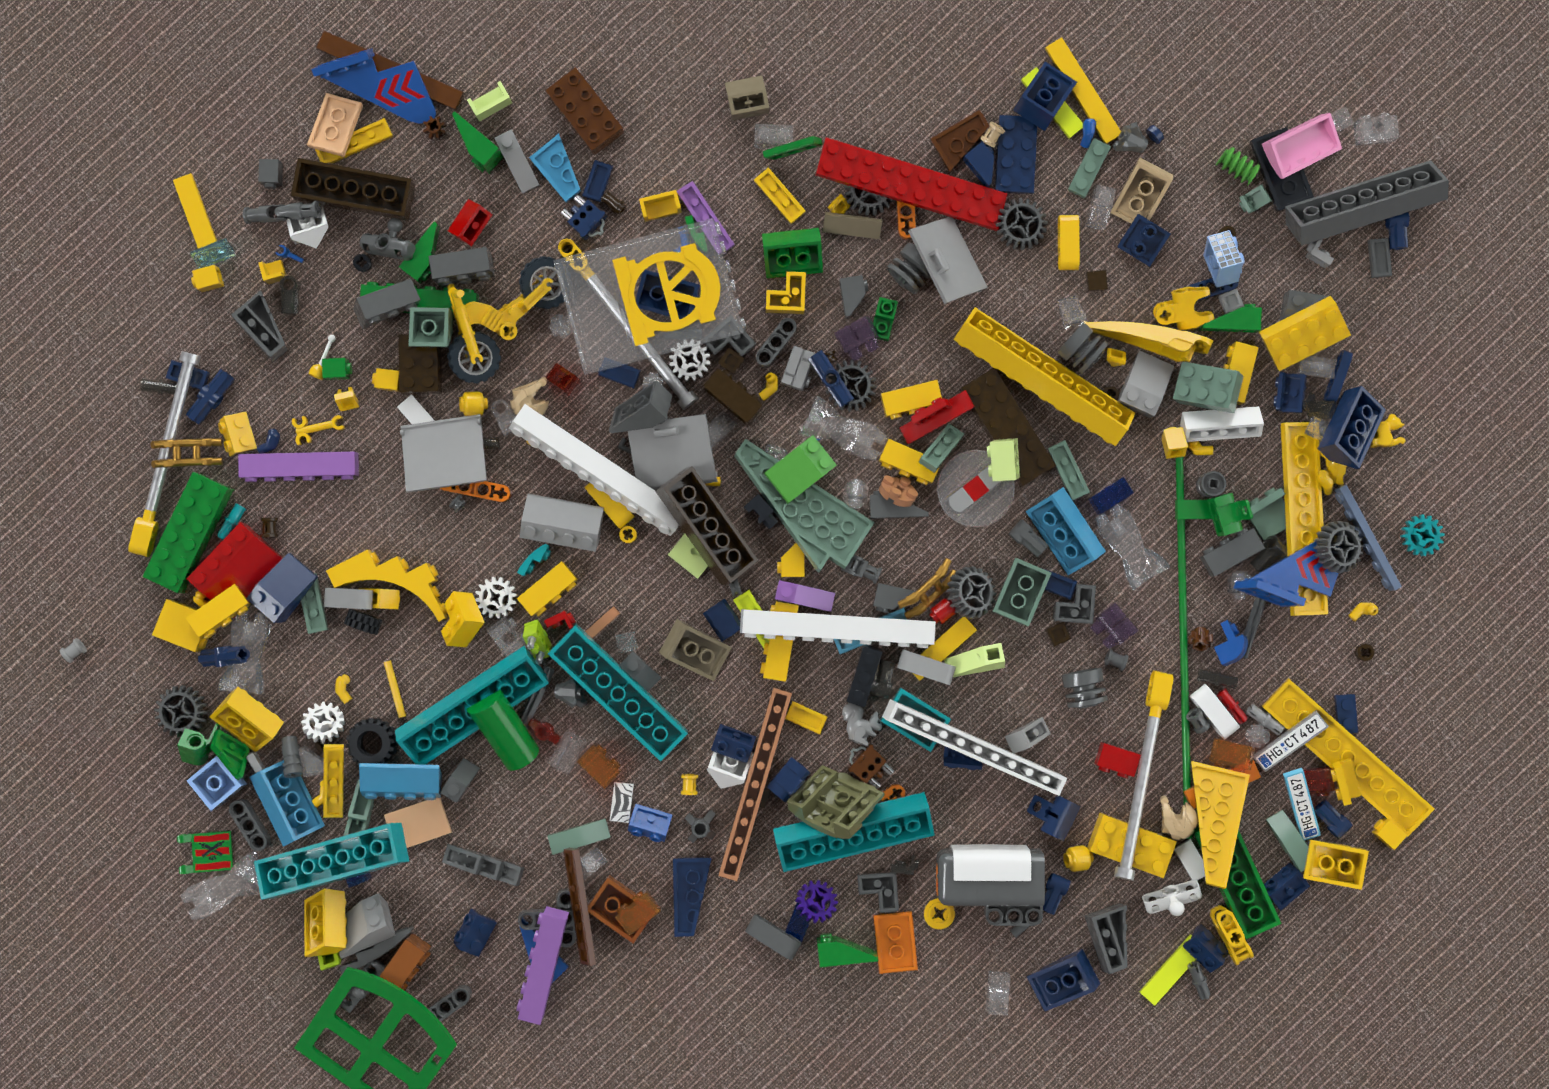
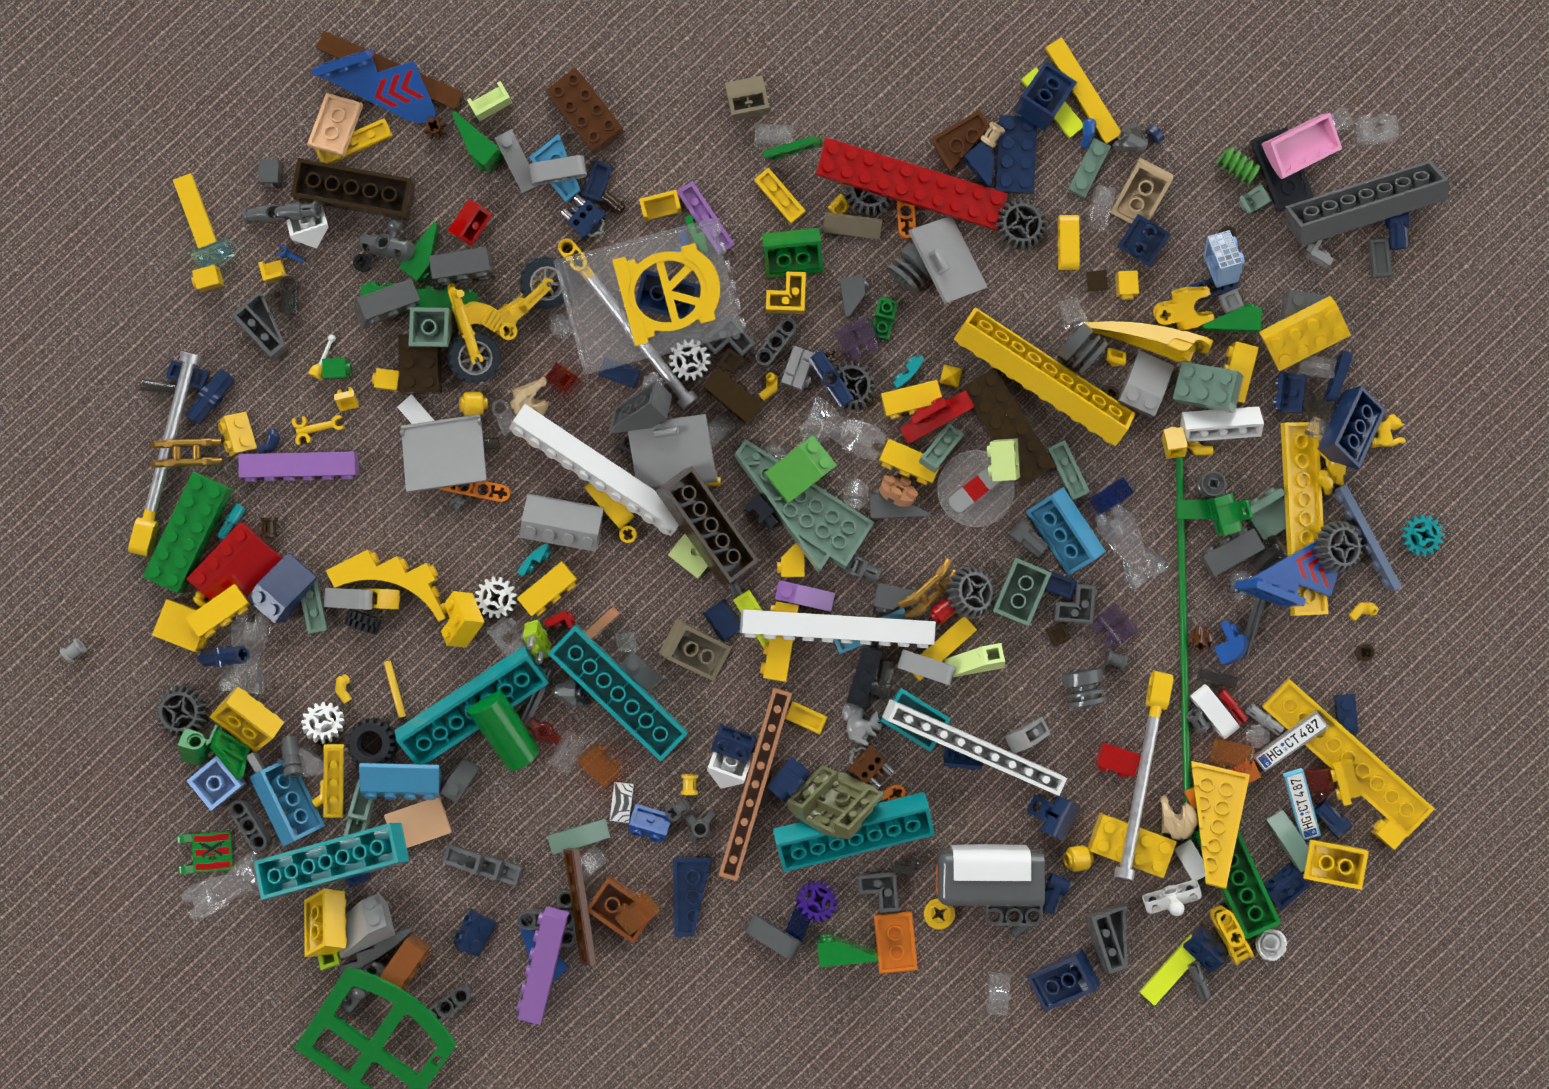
none -> light grey beam [529,155,587,185]
none -> dark grey bush [665,799,691,822]
none -> teal slope [892,355,924,390]
none -> yellow slope [940,365,962,388]
none -> yellow brick [1115,270,1139,300]
none -> white hair [1255,929,1287,961]

